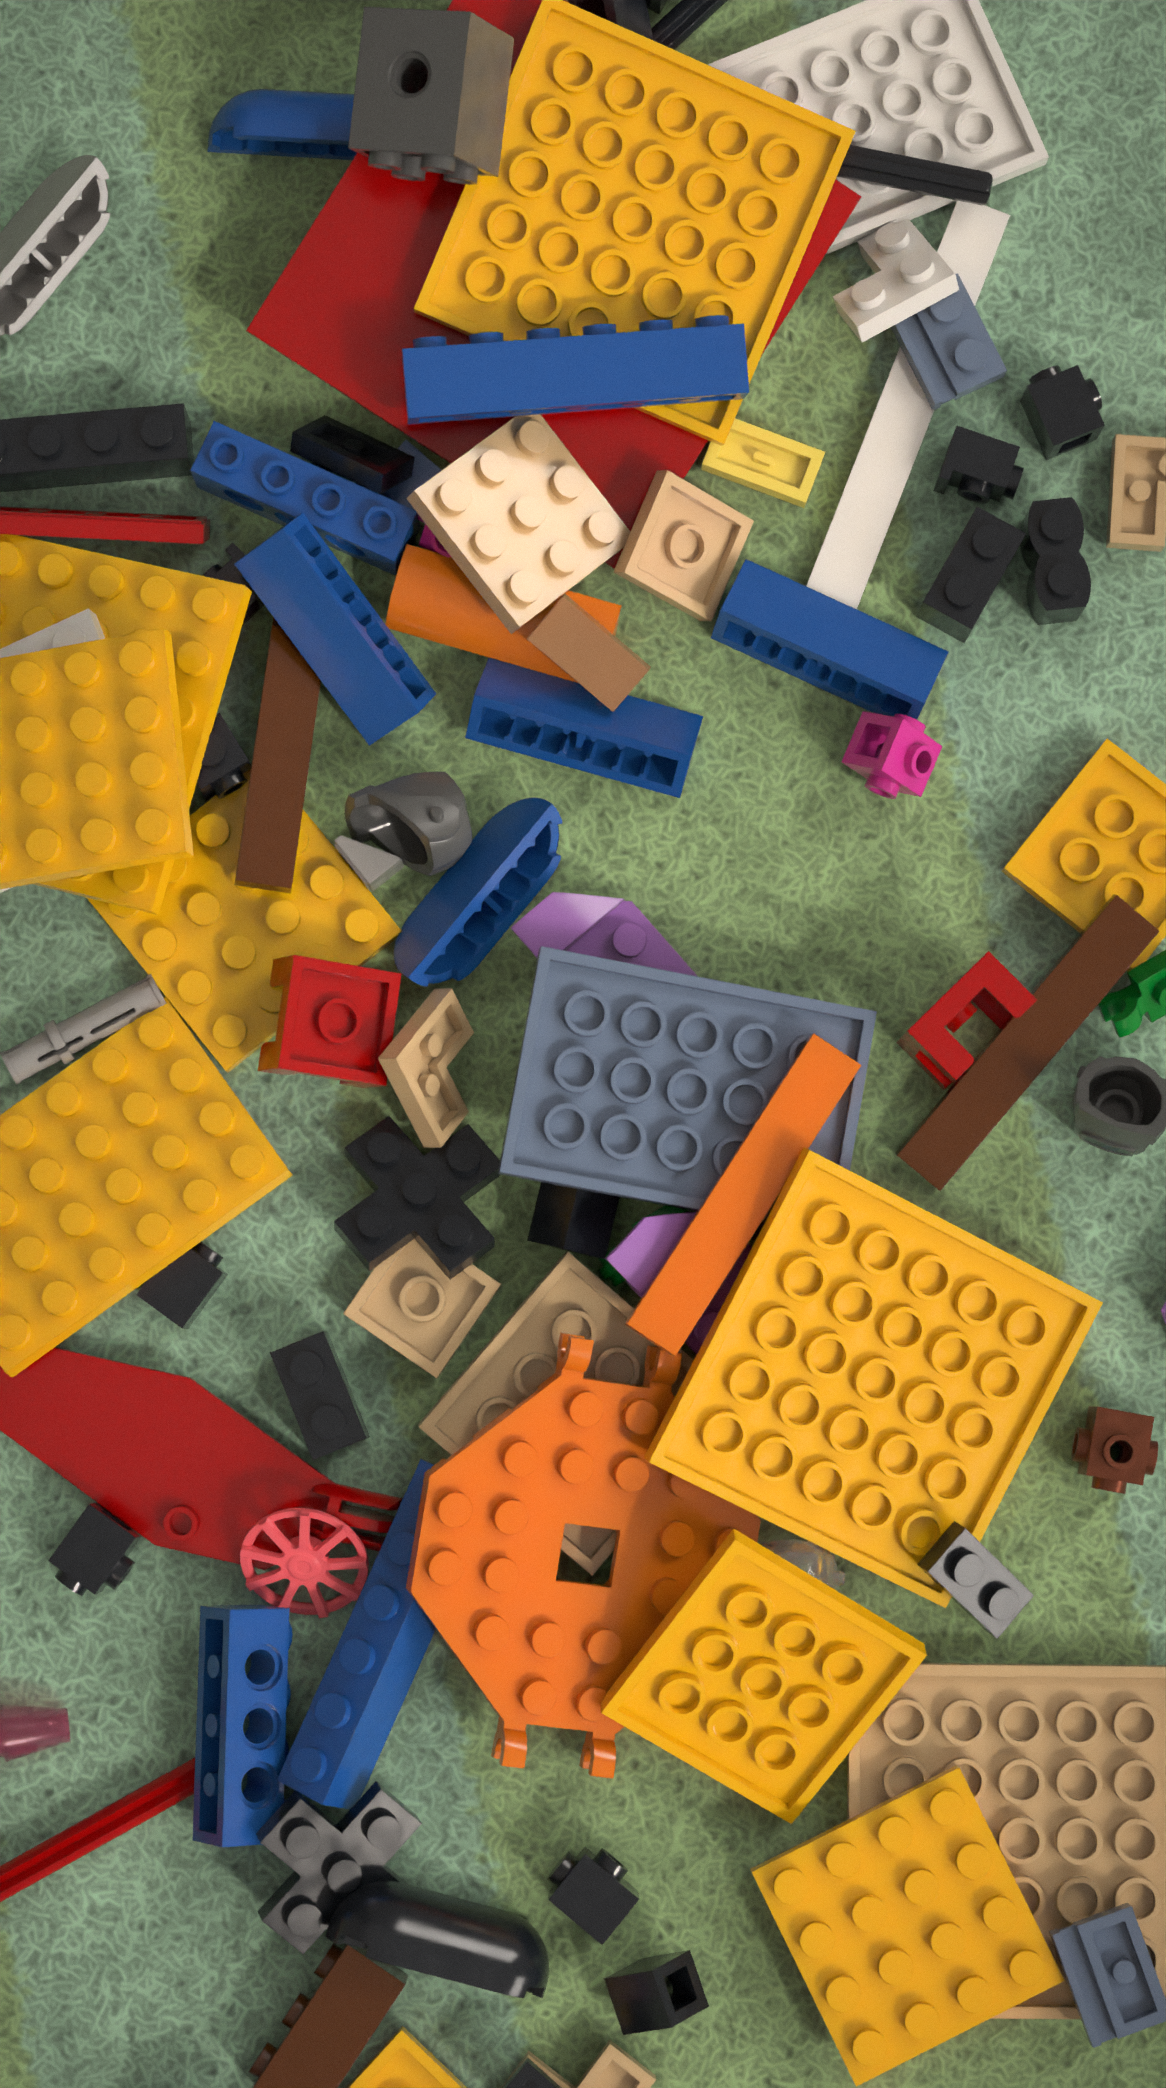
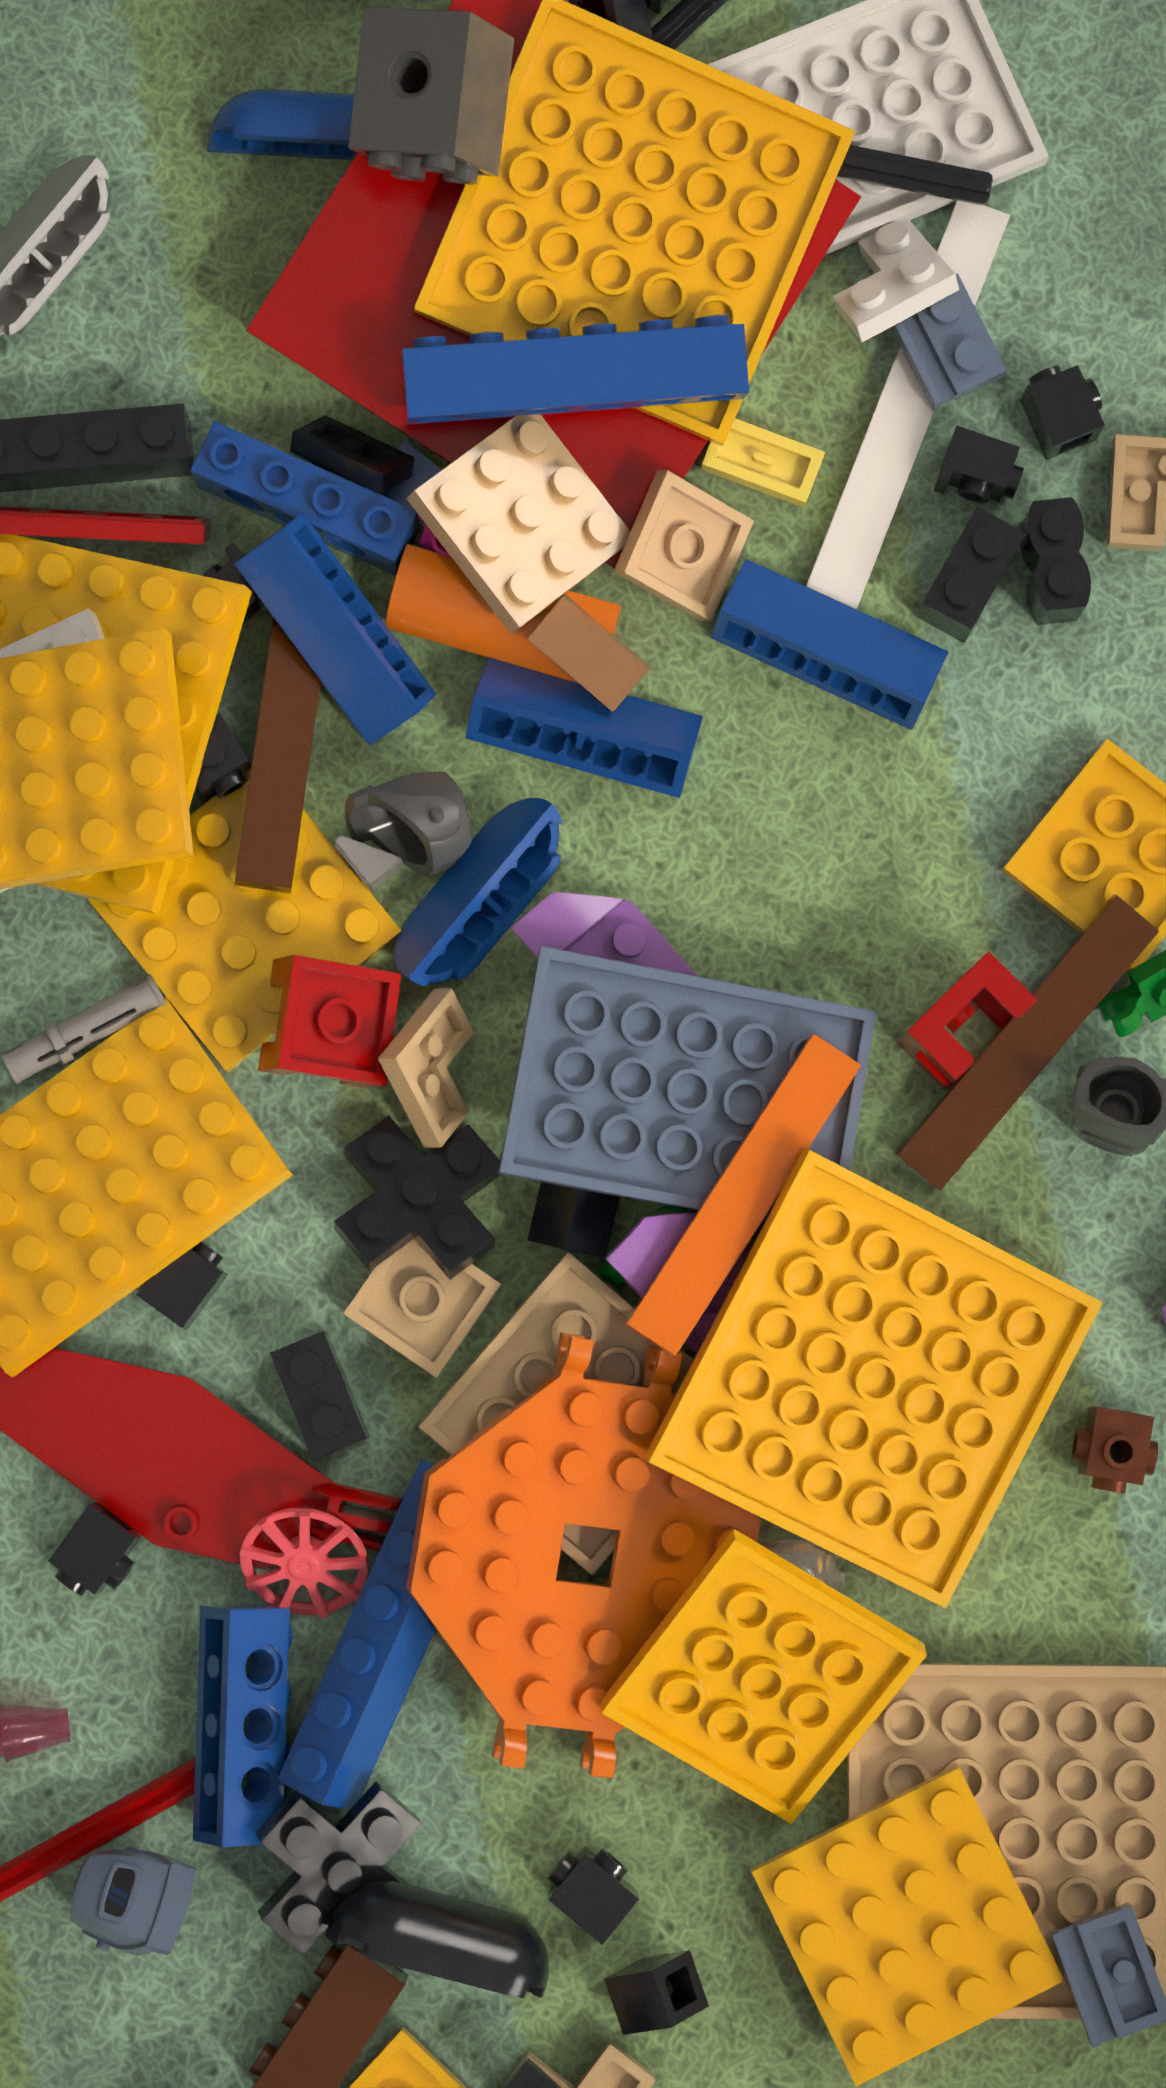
dark pink brick [841,711,942,799] -> none
plate [917,1521,1034,1639] -> none
none -> sand blue helmet [70,1847,196,1956]

